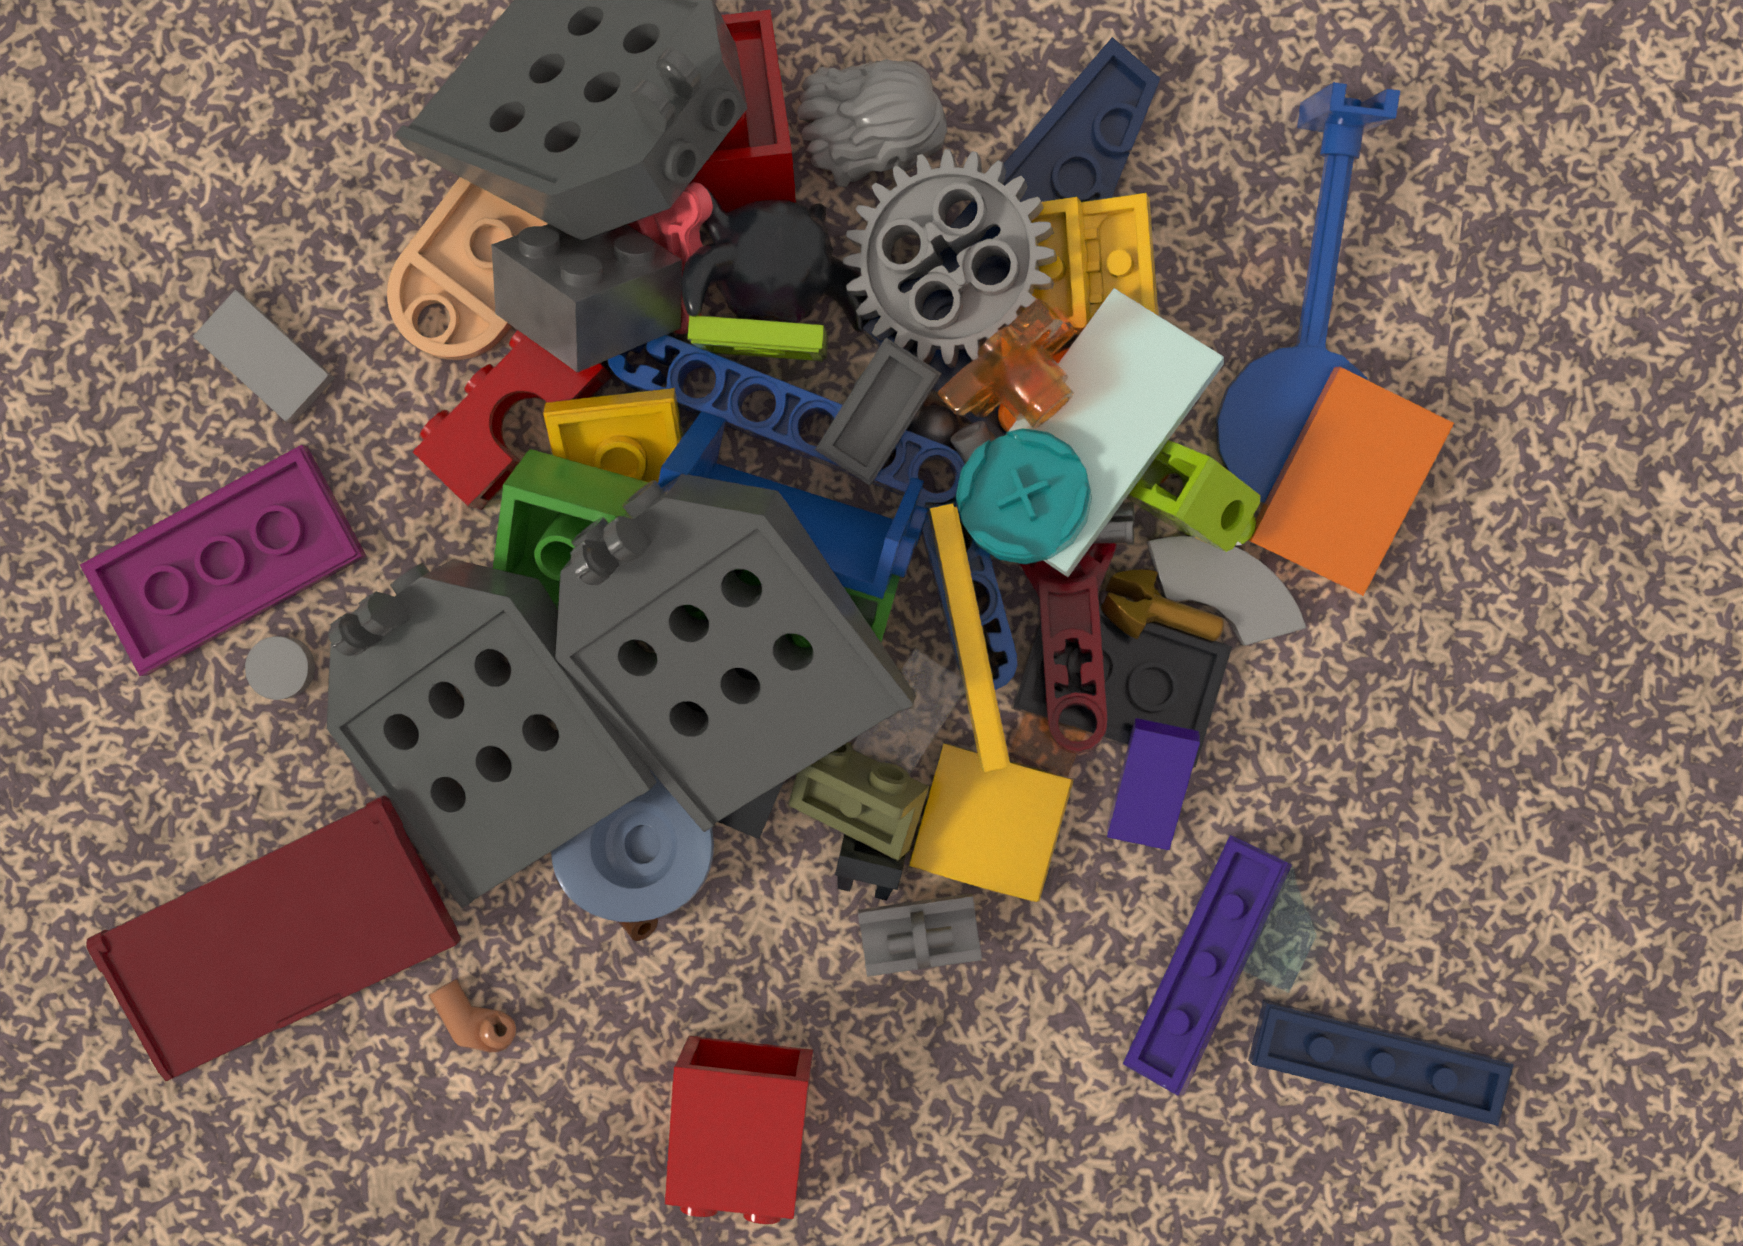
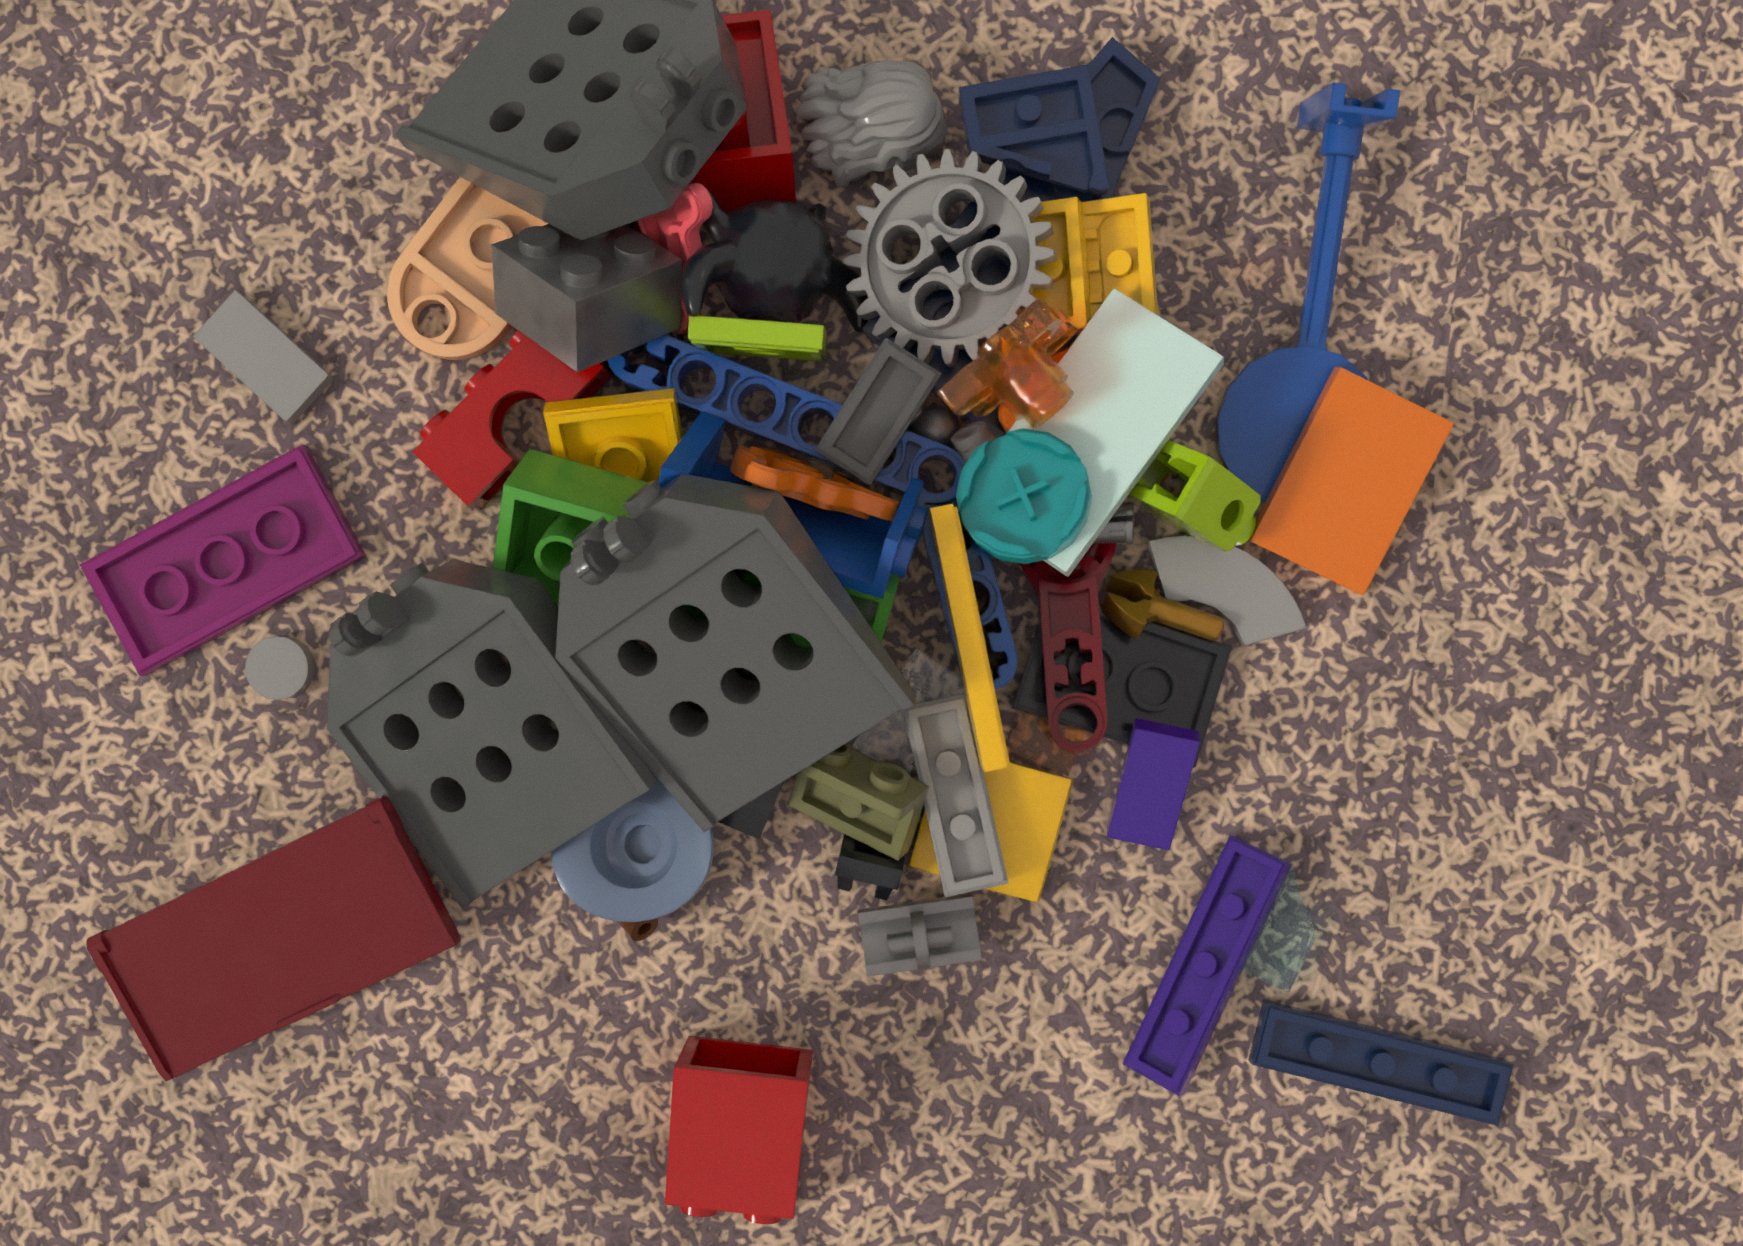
nougat arm [428,979,516,1052] -> none
none -> orange tile [730,445,899,521]
none -> light grey tile [904,693,1008,897]
none -> dark blue wing [958,64,1110,196]

